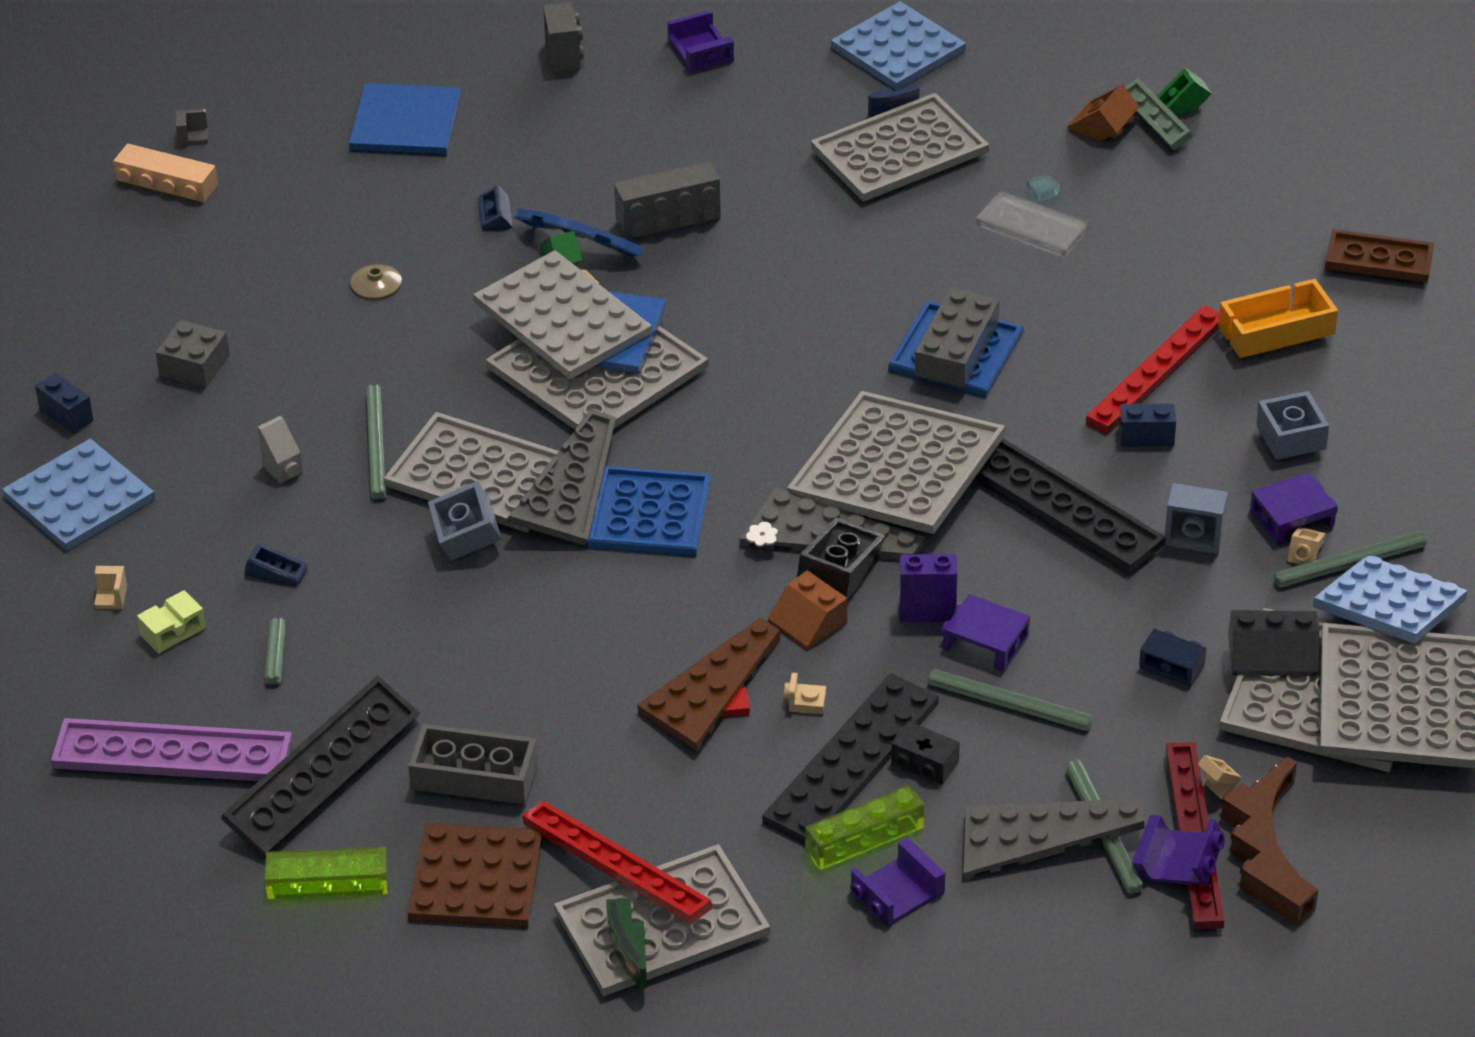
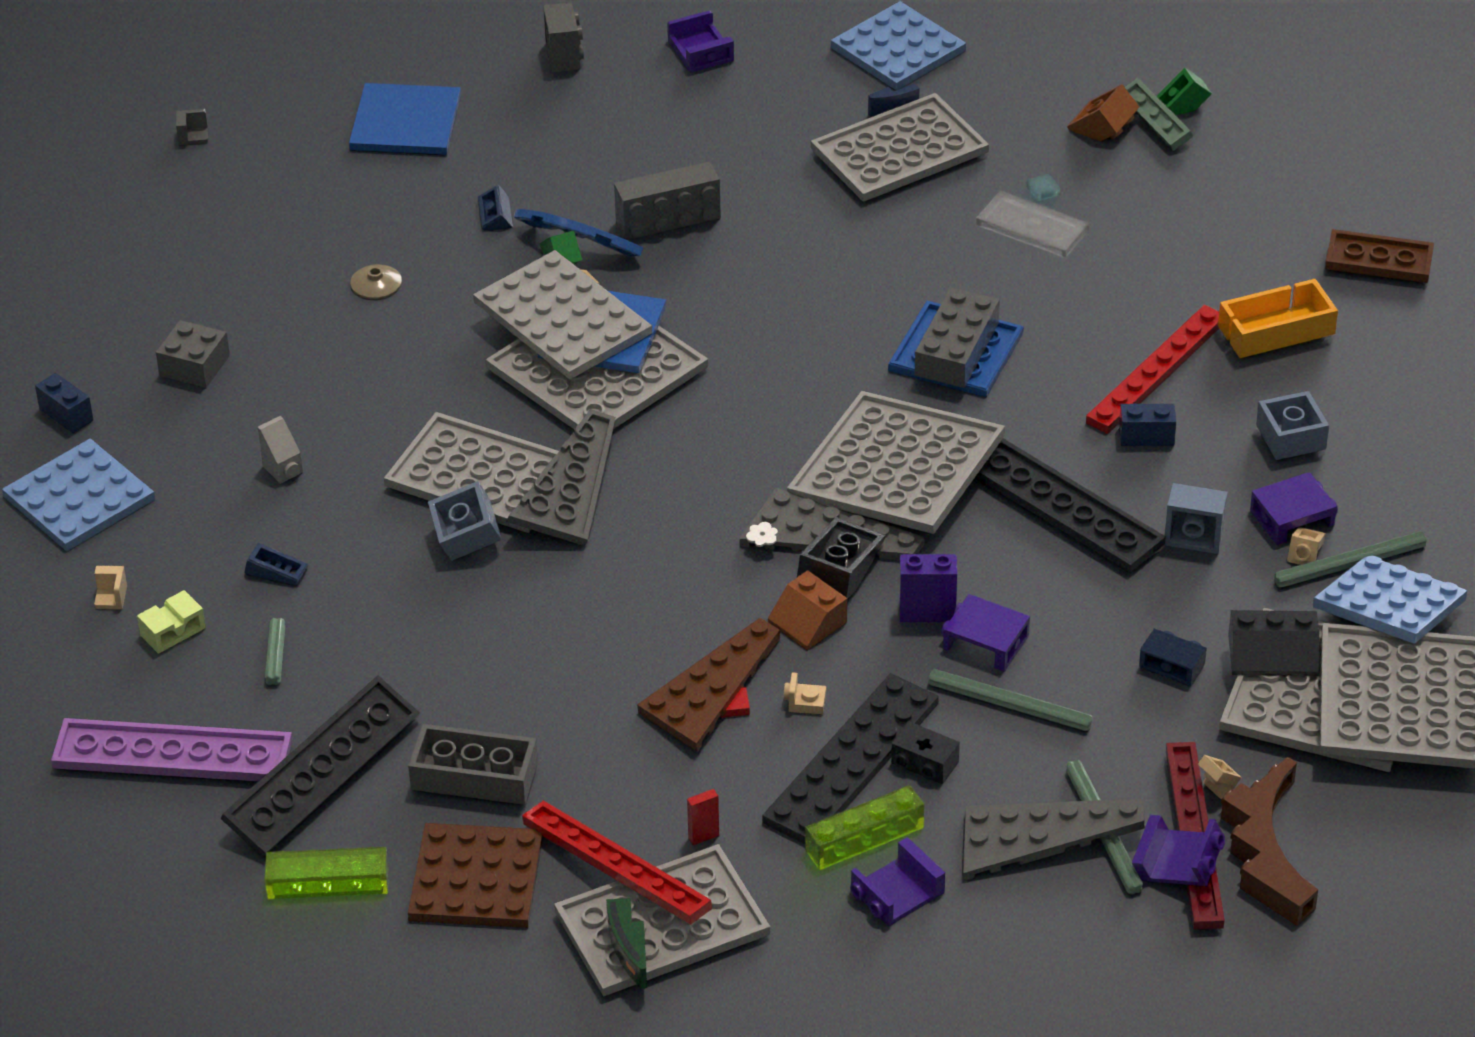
light nougat brick [113,144,218,203] -> none
sand green axle [366,384,386,500] -> none
blue tile [587,466,711,556] -> none
none -> red tile [687,789,720,845]

